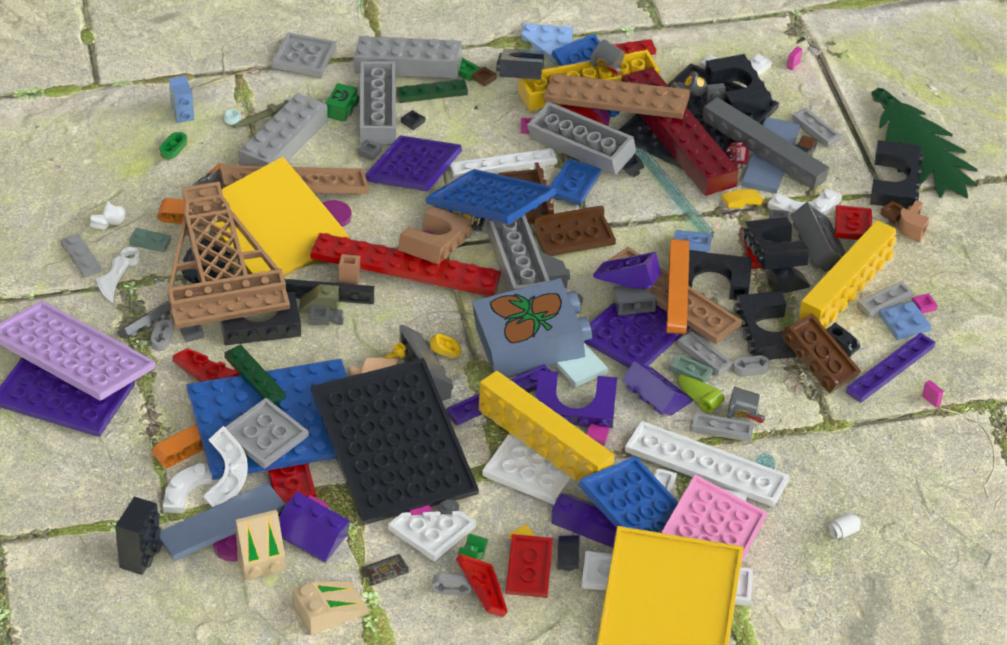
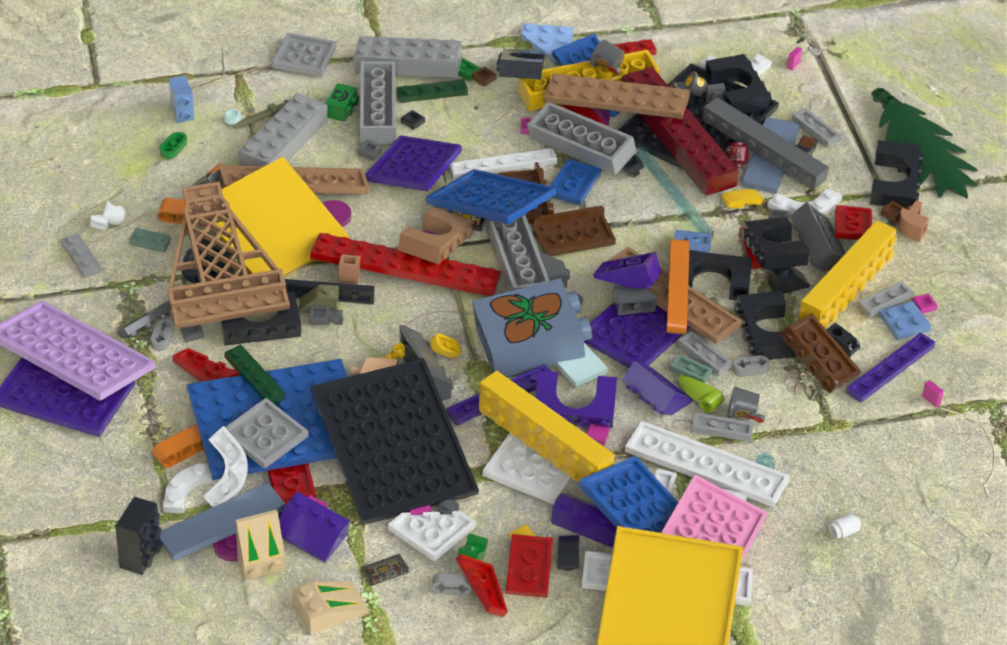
white piece [96,247,140,303] -> none

